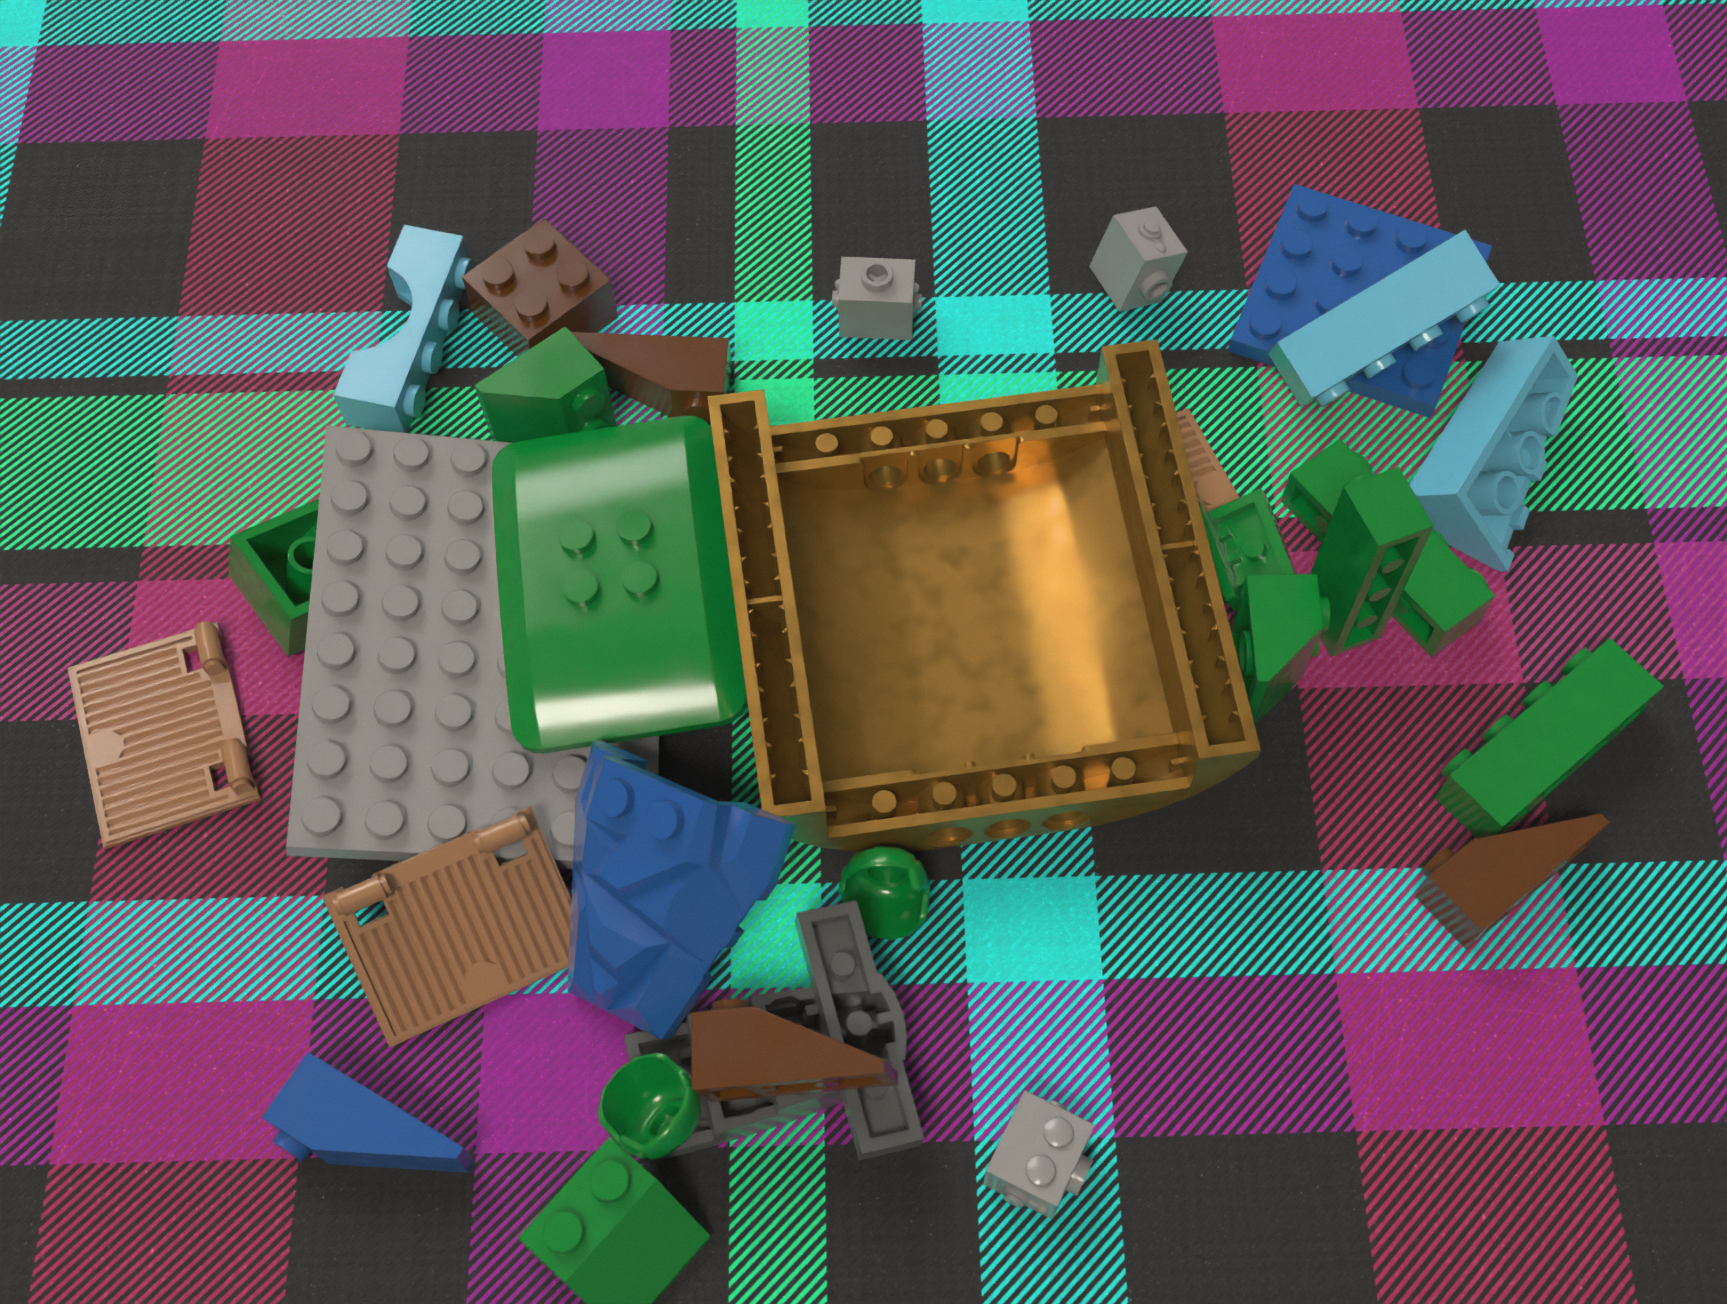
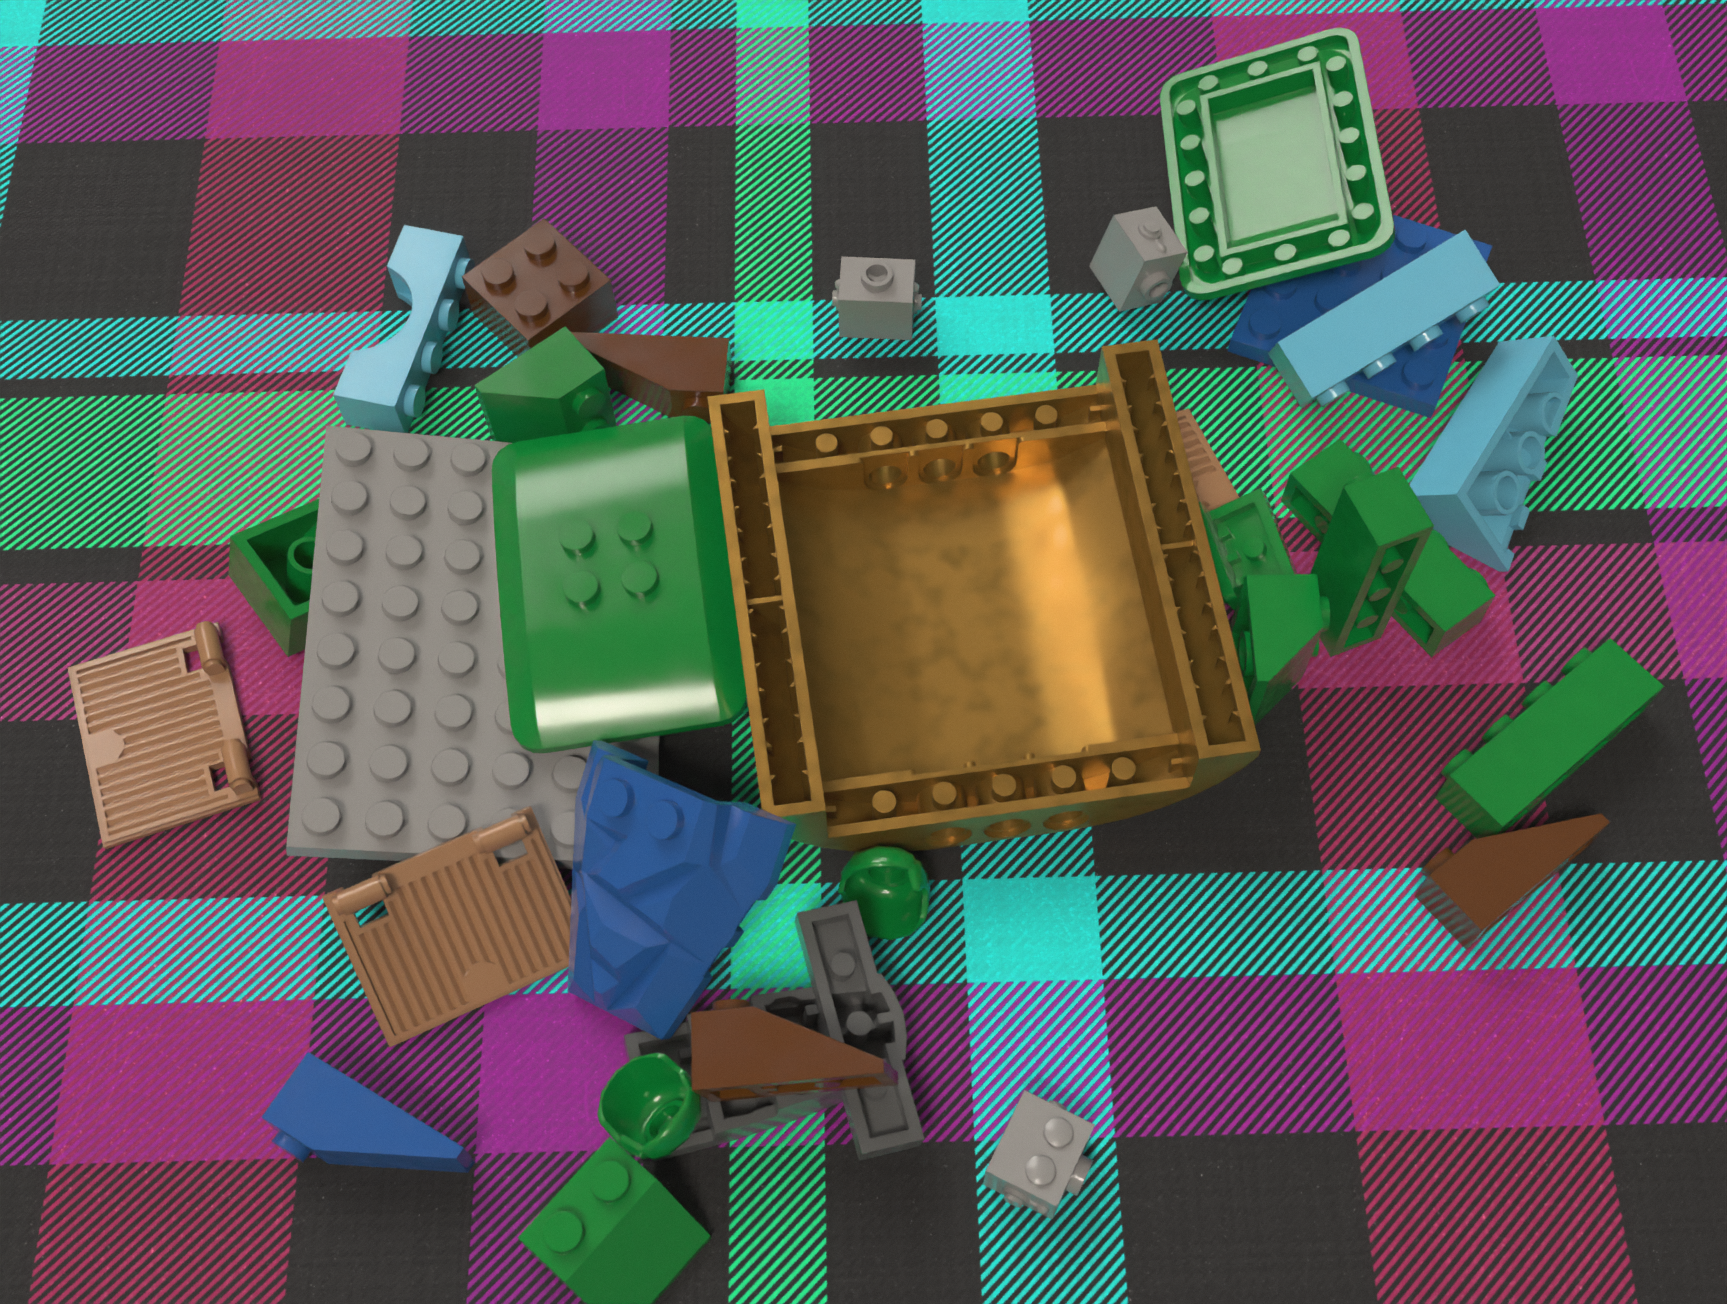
none -> wedge [1160,28,1396,301]

